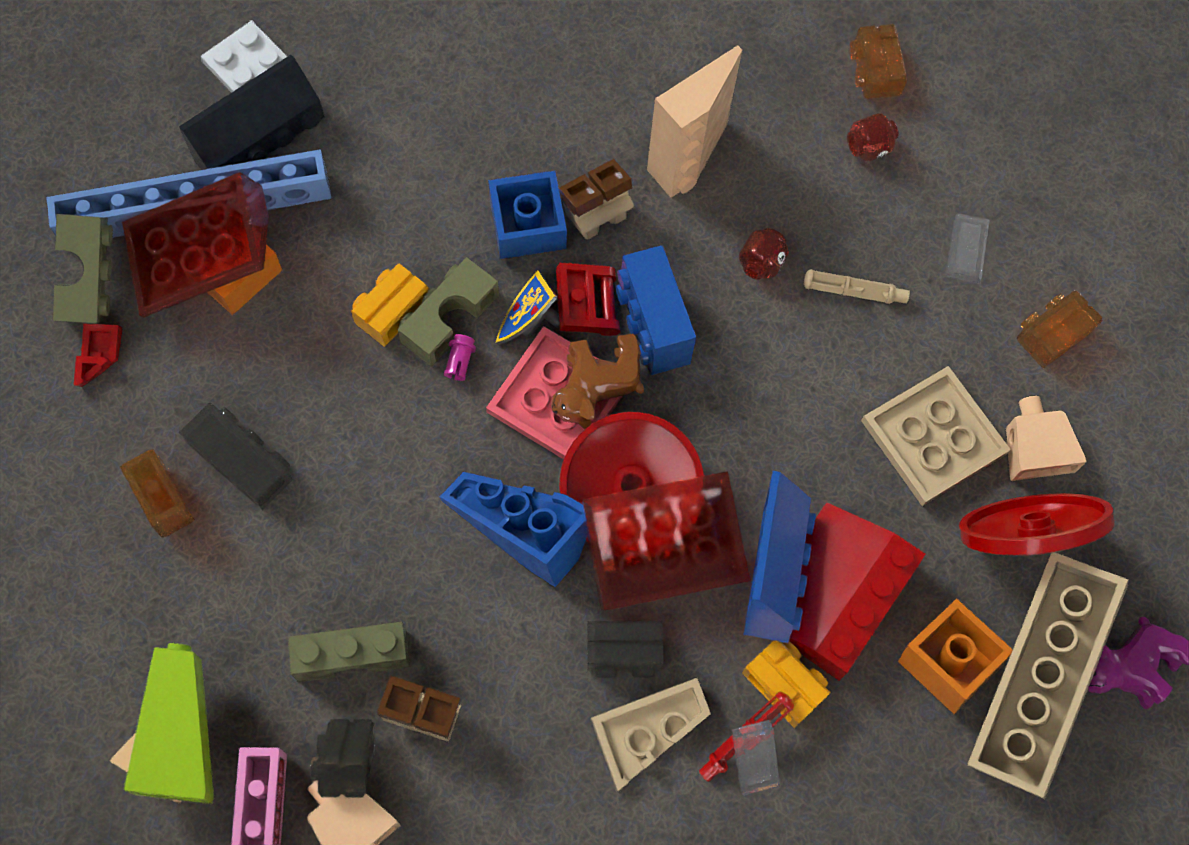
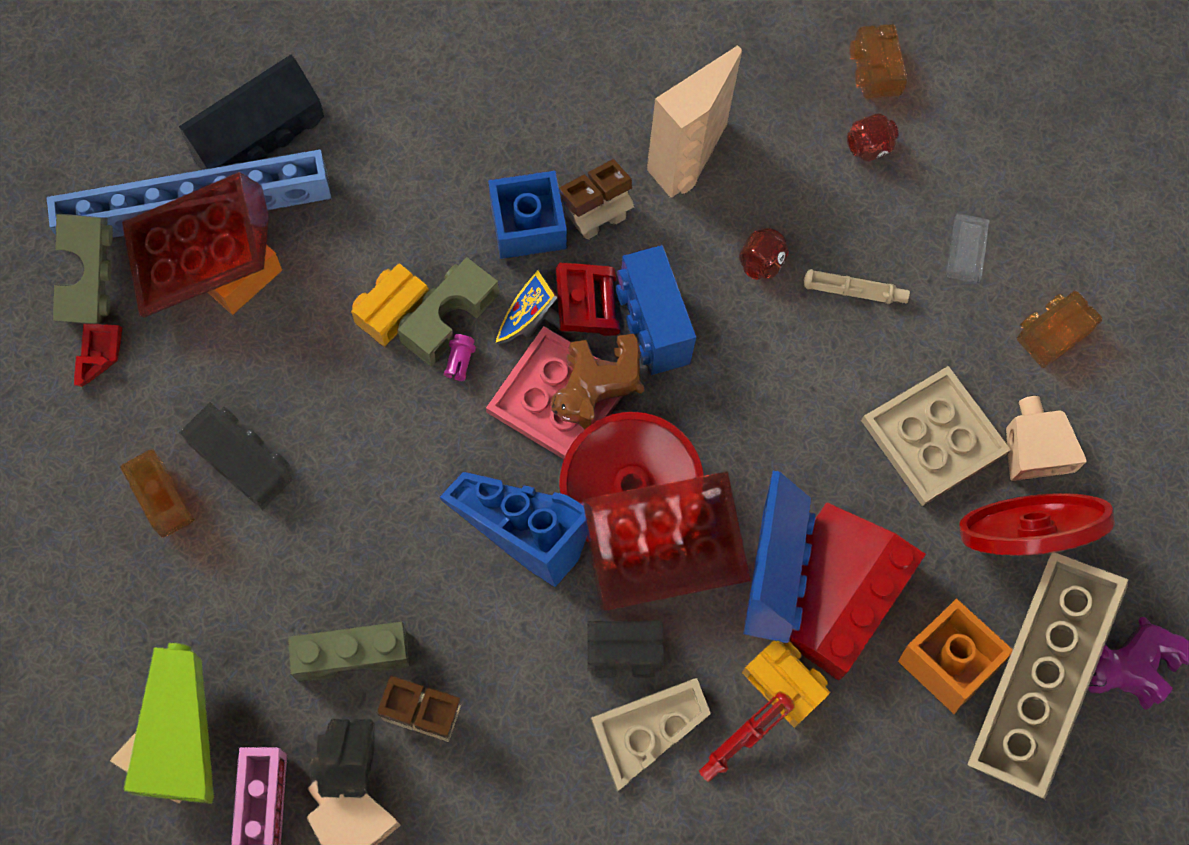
white plate [201,20,287,93] -> none
clear tile [732,720,780,796] -> none

